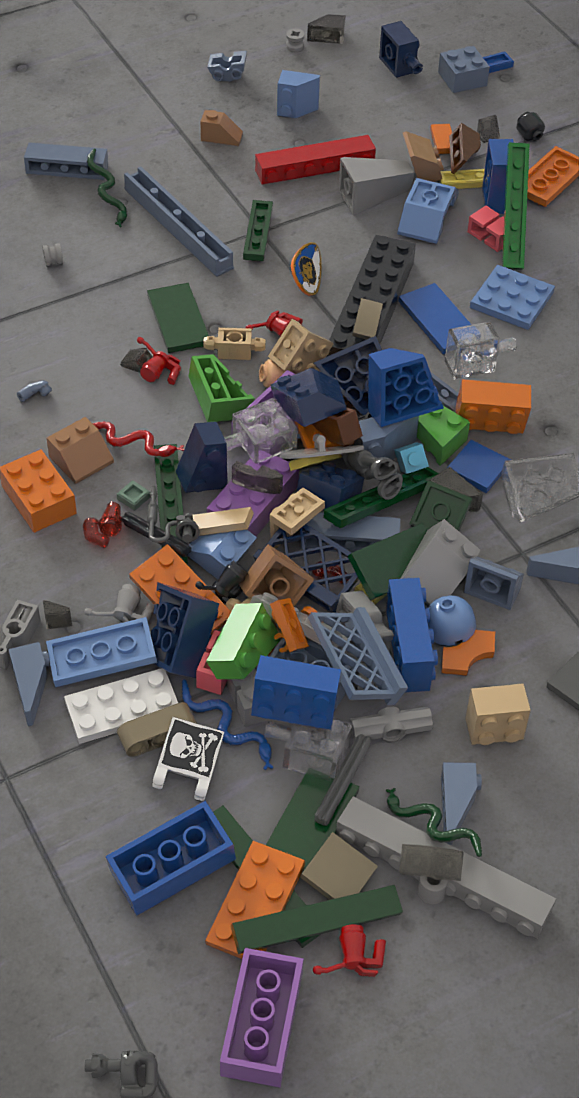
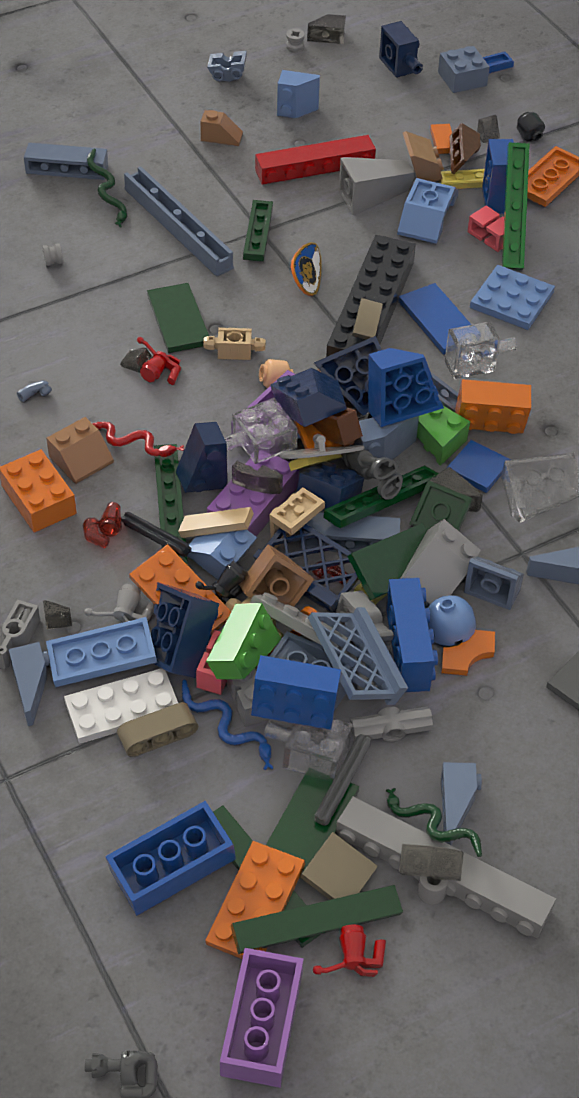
sand green tile [117,480,150,511] -> none
dark grey piece [147,486,200,543] -> none
flag [152,717,224,801] -> none
bright green wedge [188,354,255,422] -> none
red piece [246,310,303,337] -> none
tan bracket [268,319,333,374] -> none
orange plate [270,598,309,653] -> none
medium azure brick [394,442,429,474] -> none
tan brick [465,684,531,745] -> none

